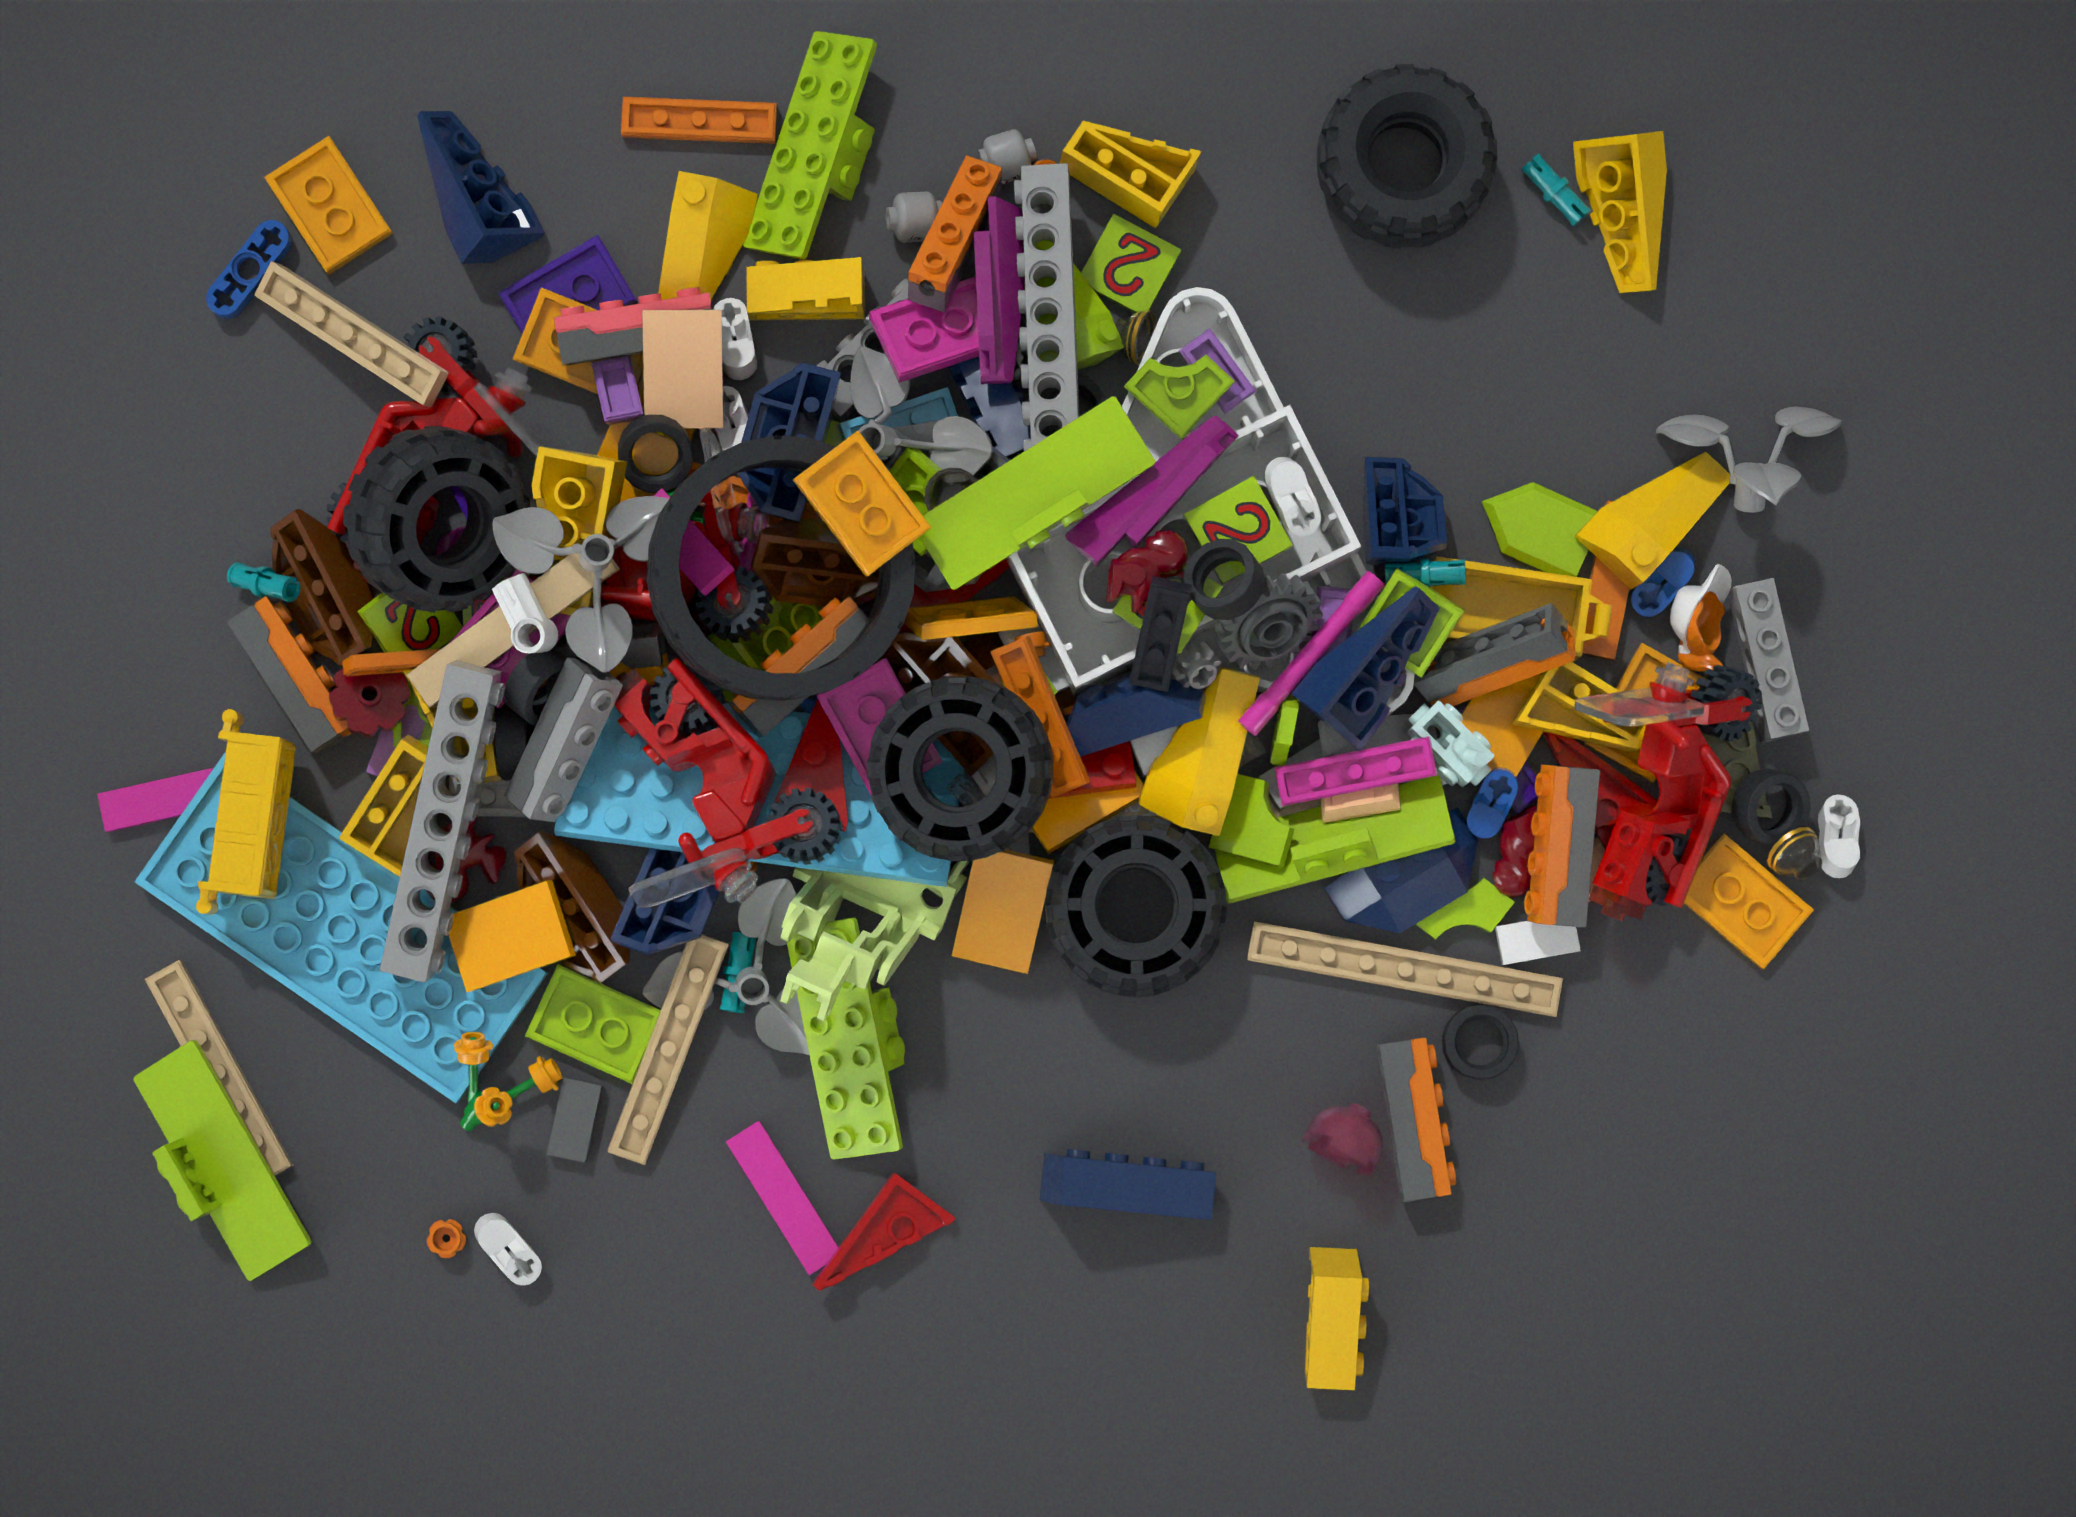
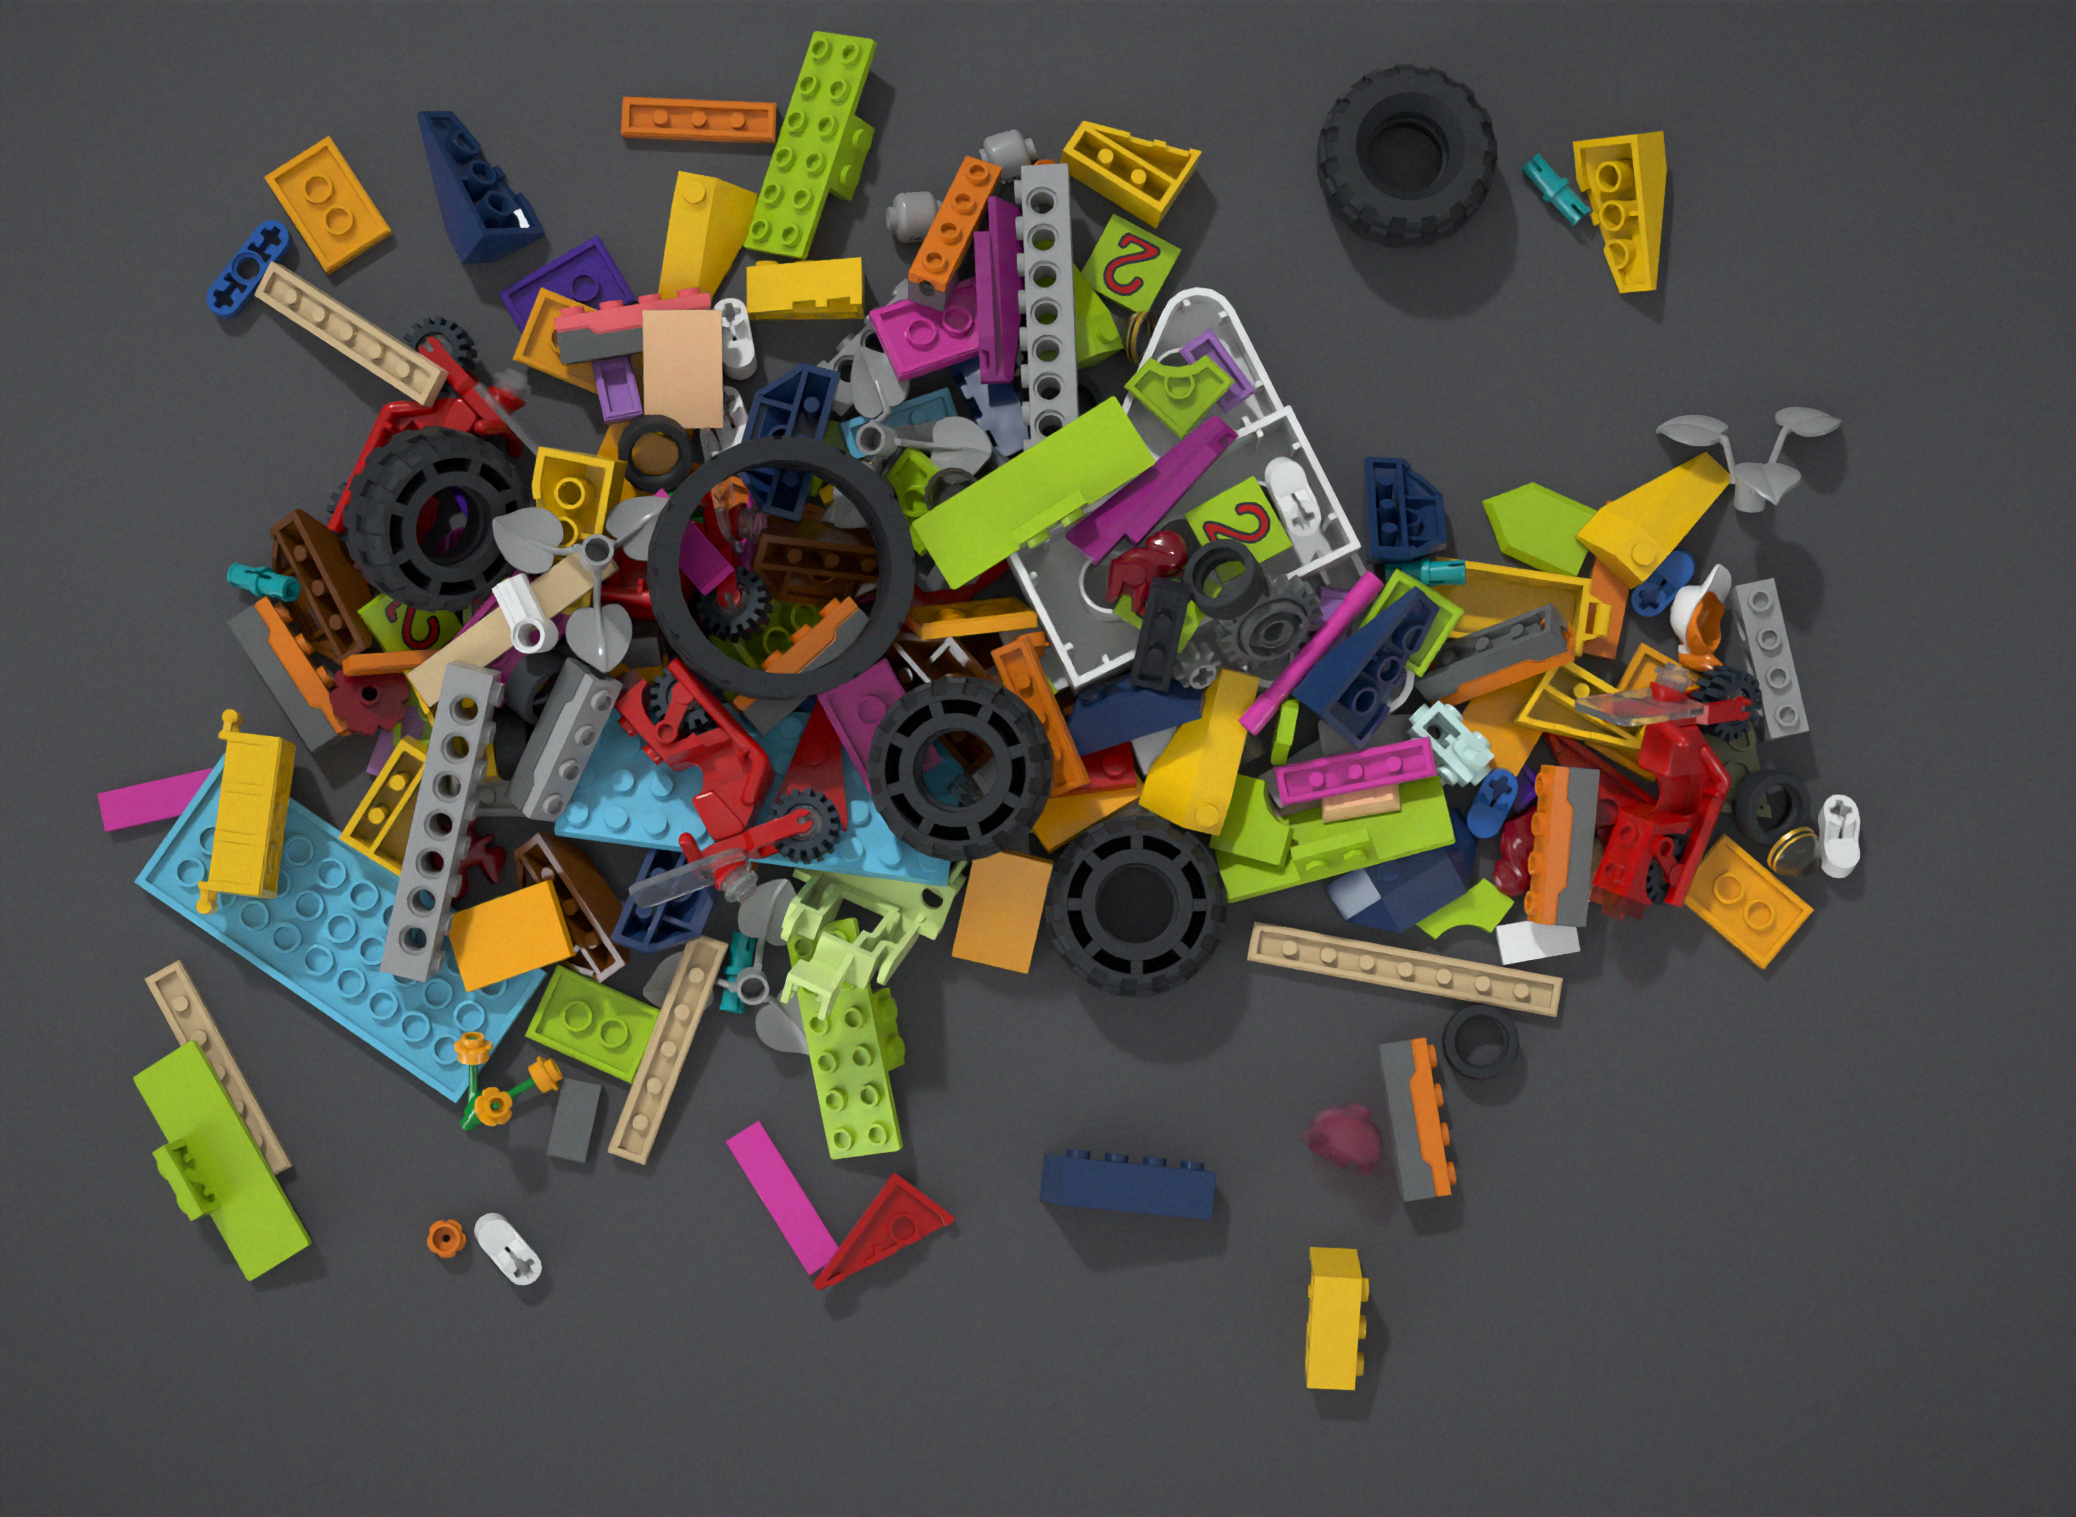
light orange tile [793,431,931,577] -> none

